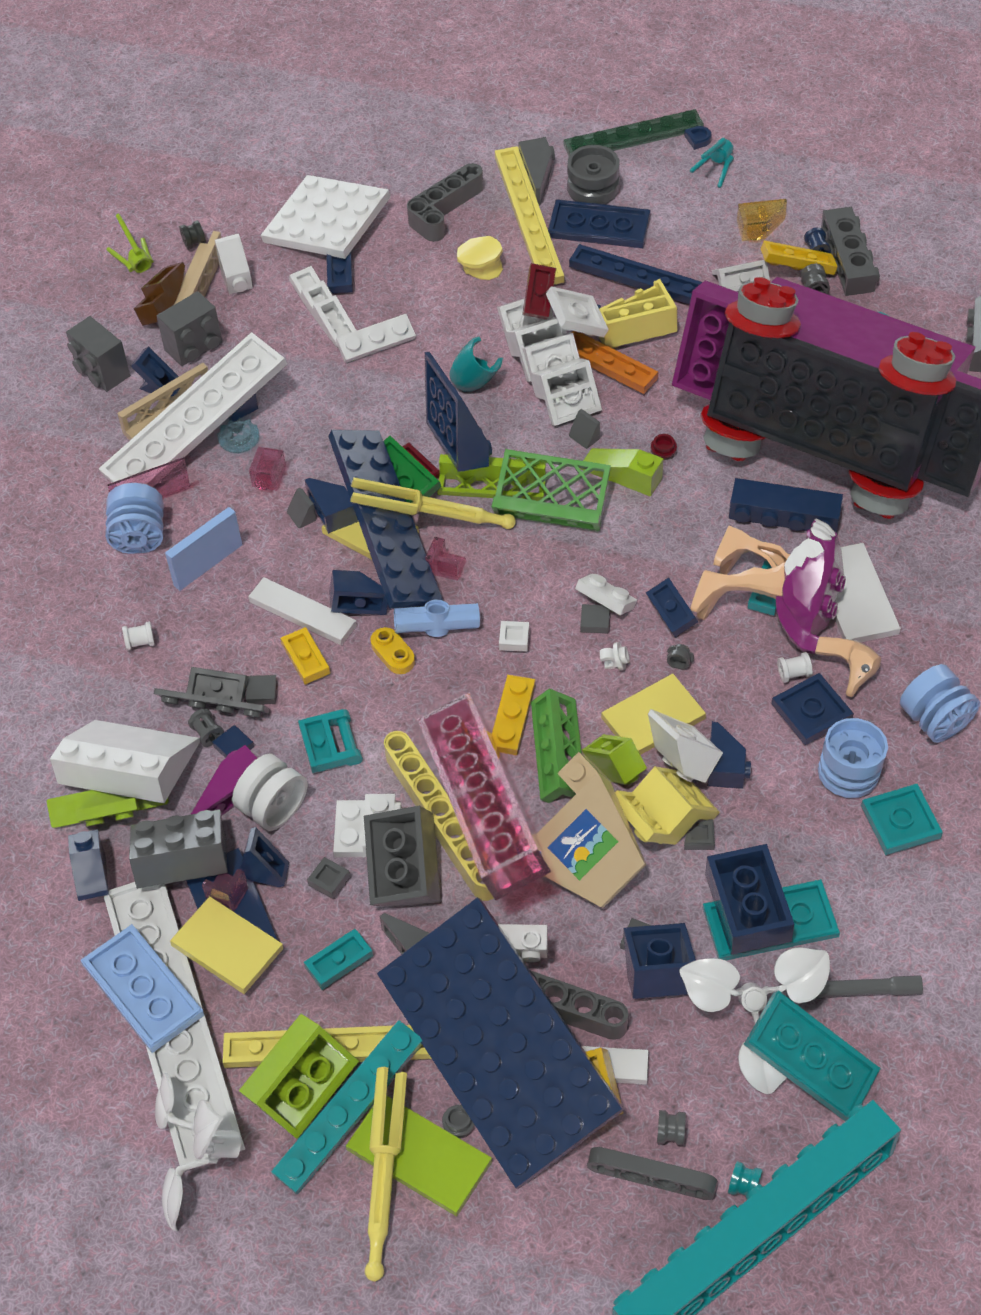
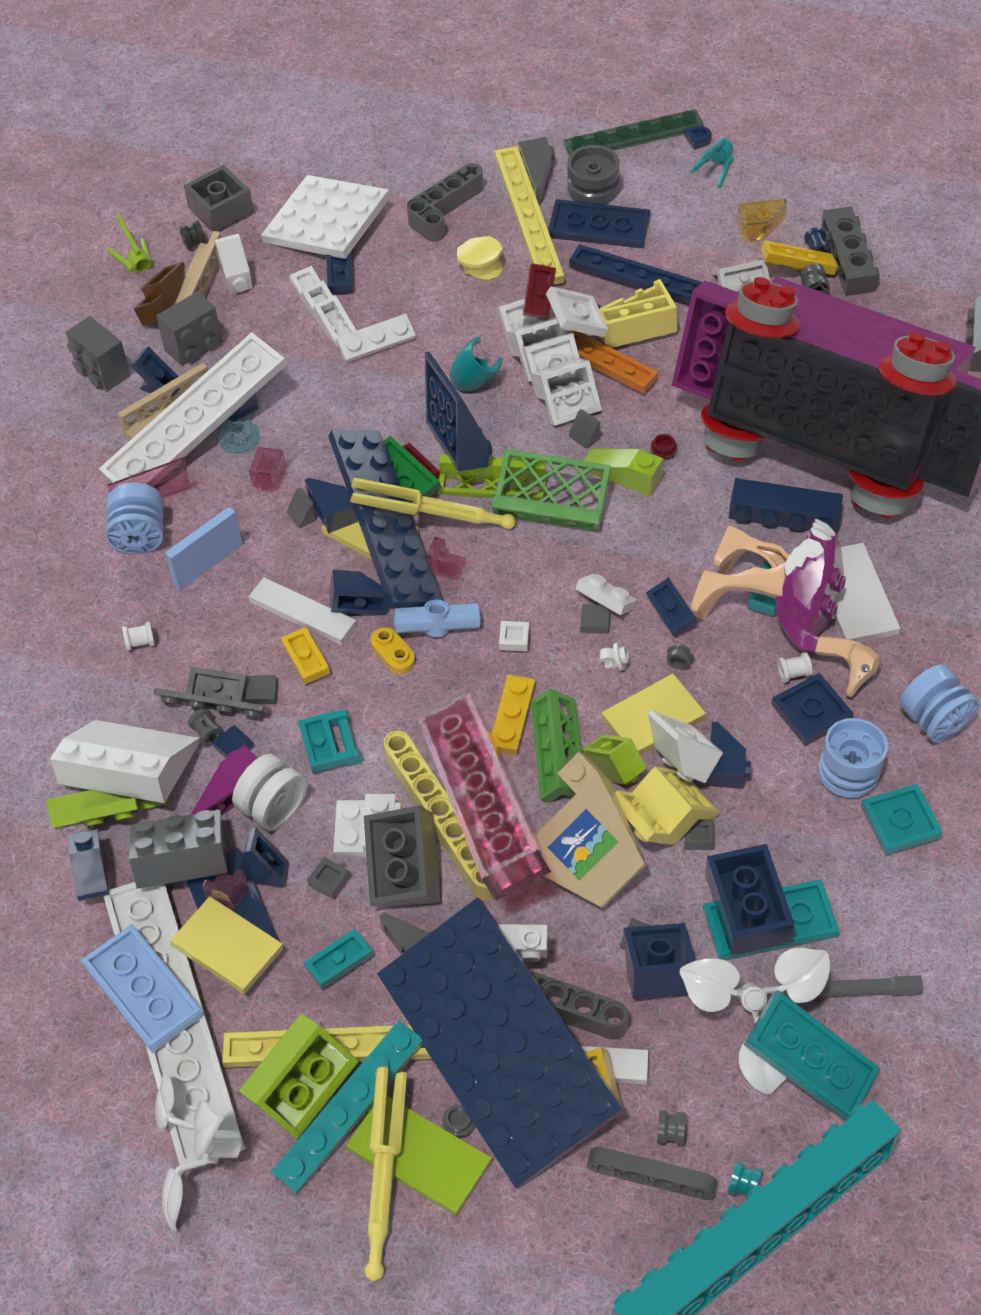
none -> dark grey brick [184,165,254,231]

